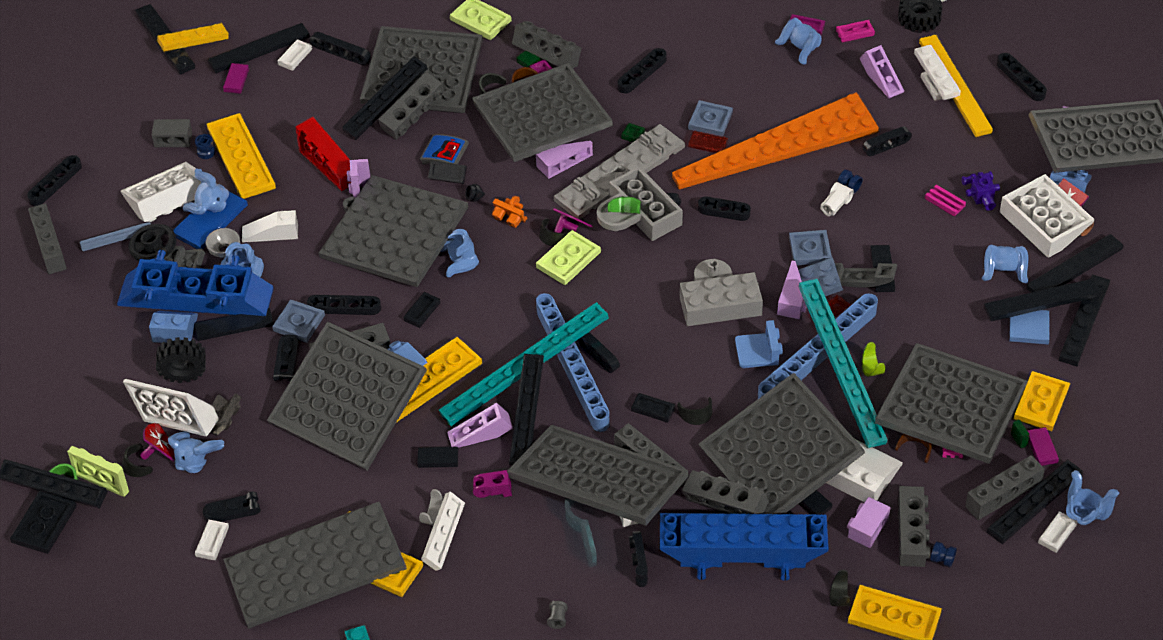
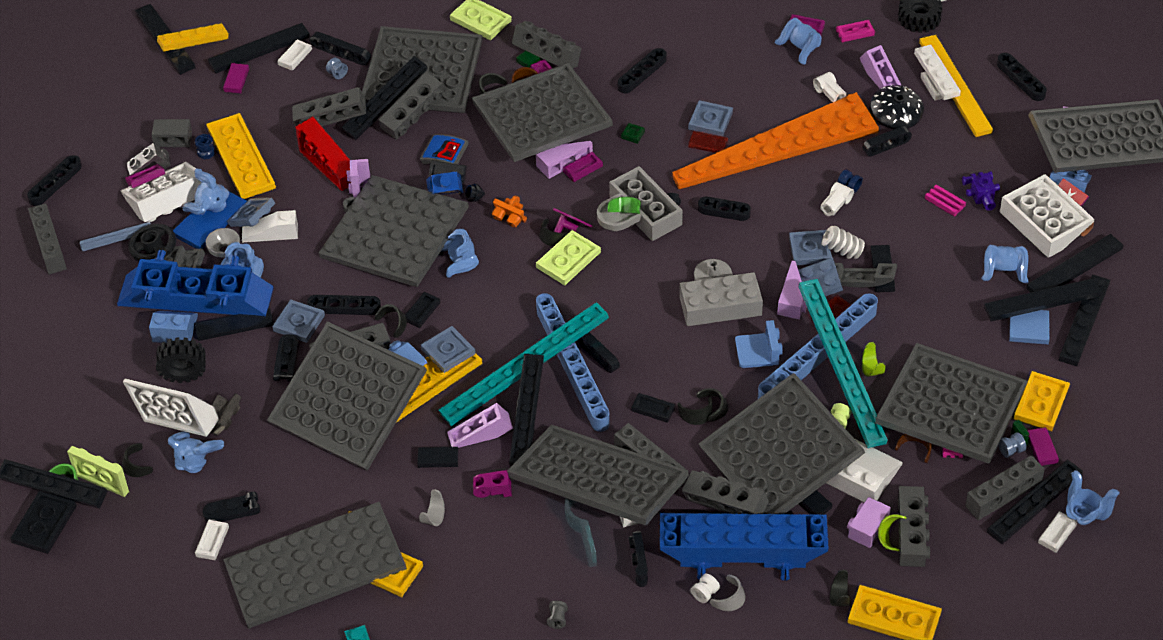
red shield [140,423,175,461] -> none
white plate [421,492,465,571] -> none
light grey piece [554,124,685,219] -> none
dark blue wheel [930,541,957,568] -> none
none -> magenta tile [125,164,166,188]
none -> flat silver bracket [127,143,171,175]
none -> sand blue plate [227,198,275,227]
none -> dark grey brick [292,87,366,126]
none -> sand blue wheel [326,57,348,80]
none -> pearl dark grey helmet [375,304,407,338]
none -> sand blue plate [421,326,475,373]
none -> blue torso [426,172,463,196]
none -> magenta tile [563,152,603,182]
none -> white wheel [691,574,720,603]
none -> pearl dark grey helmet [696,388,728,422]
none -> light grey helmet [710,575,745,611]
none -> white piece [813,72,846,102]
none -> white piece [821,226,865,259]
none -> yellowish green wheel [831,403,851,428]
none -> black dish [870,85,924,129]
none -> lime helmet [878,515,906,552]
none -> sand blue wheel [998,432,1026,458]

